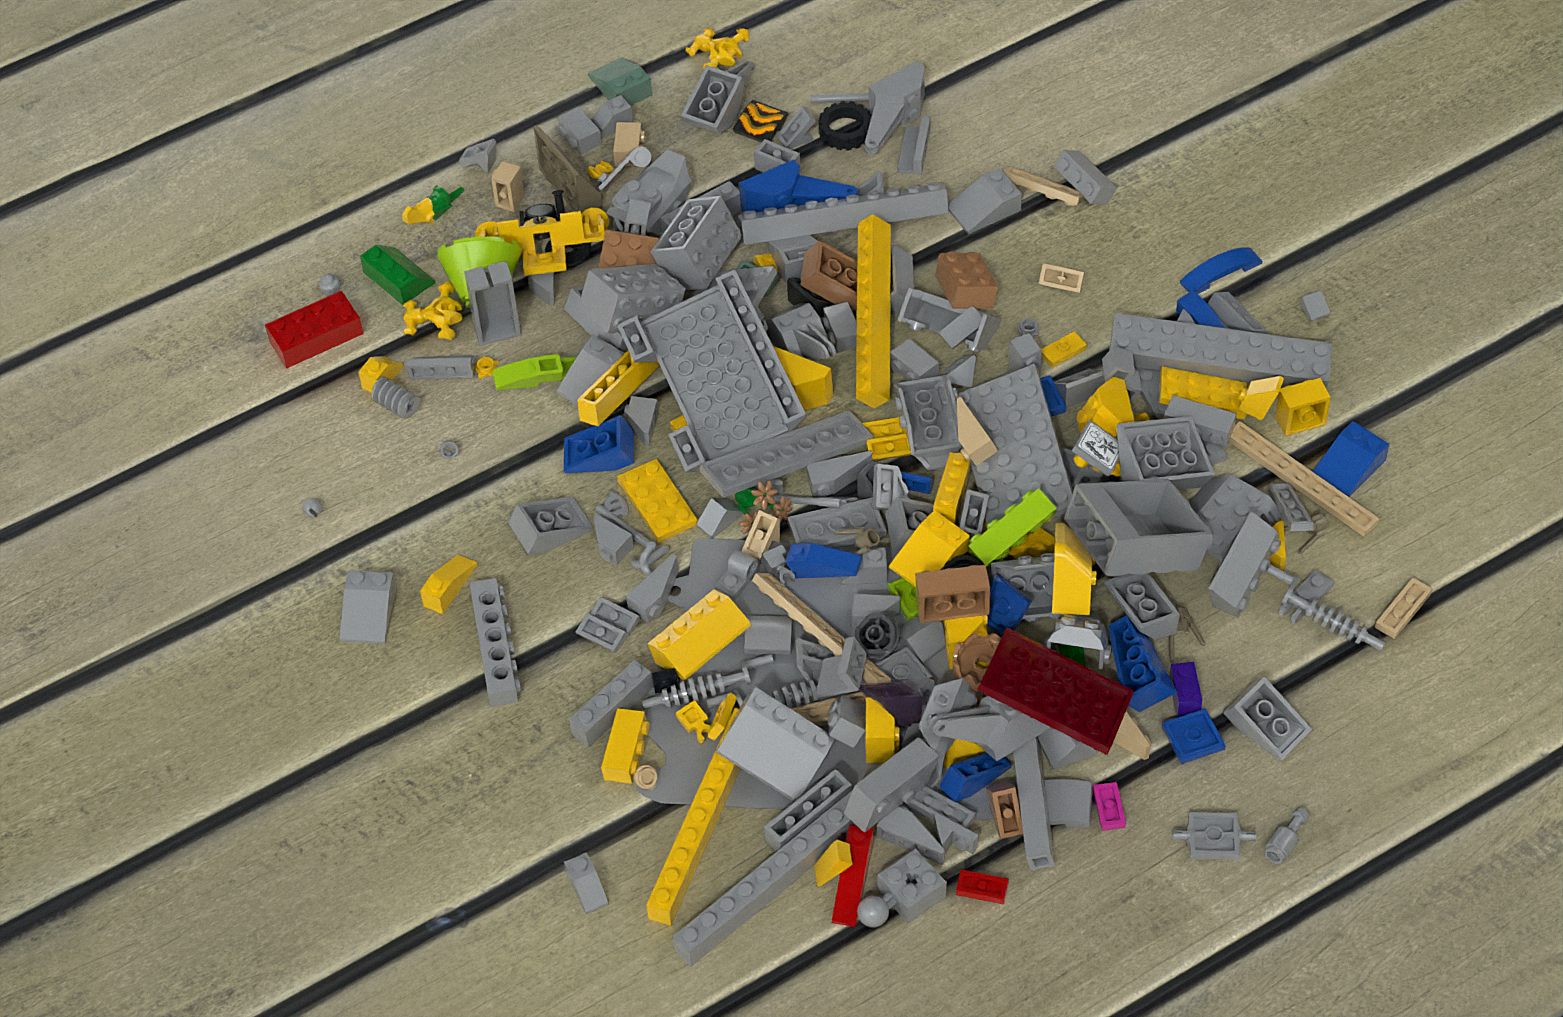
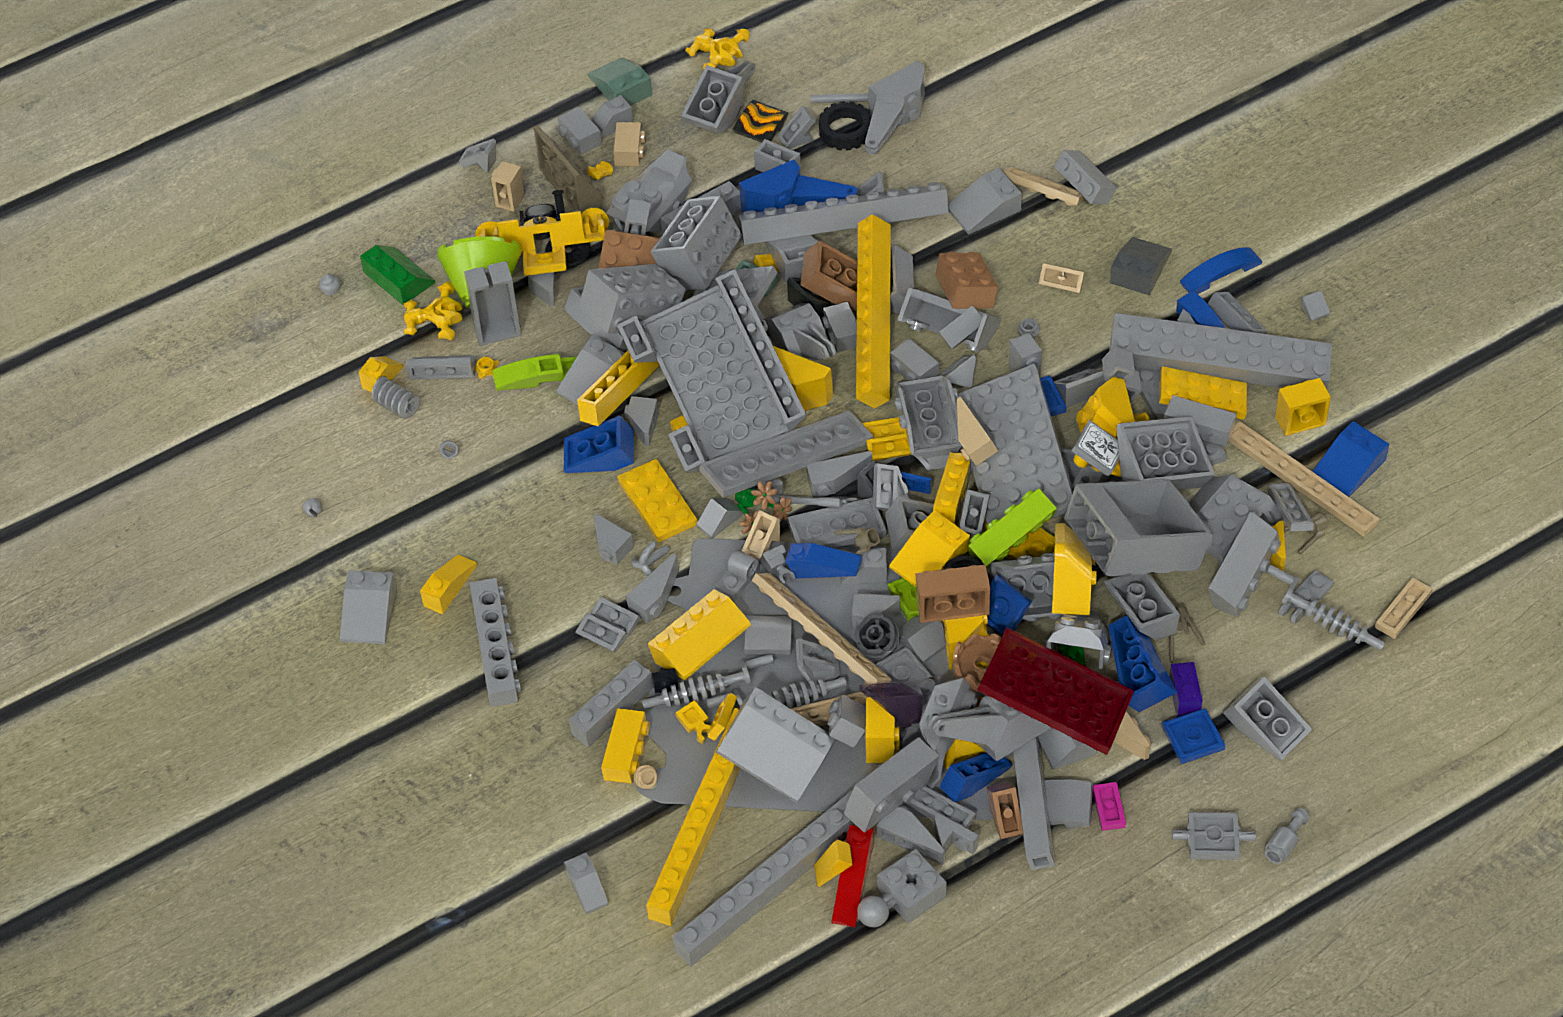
red brick [265,290,363,368] -> none
animal [402,185,464,225] -> none
light grey slope [508,497,593,555] -> none
light grey piece [595,490,659,553] -> none
light grey door [596,147,651,190] -> none
light grey brick [764,769,852,852] -> none
light grey bracket [816,637,867,698] -> none
light grey panel [897,116,930,175] -> none
red plate [956,870,1009,905] -> none
yellow plate [1041,331,1087,368] -> none
yellow slope [1238,376,1284,420] -> none
none -> dark grey slope [1110,237,1172,295]

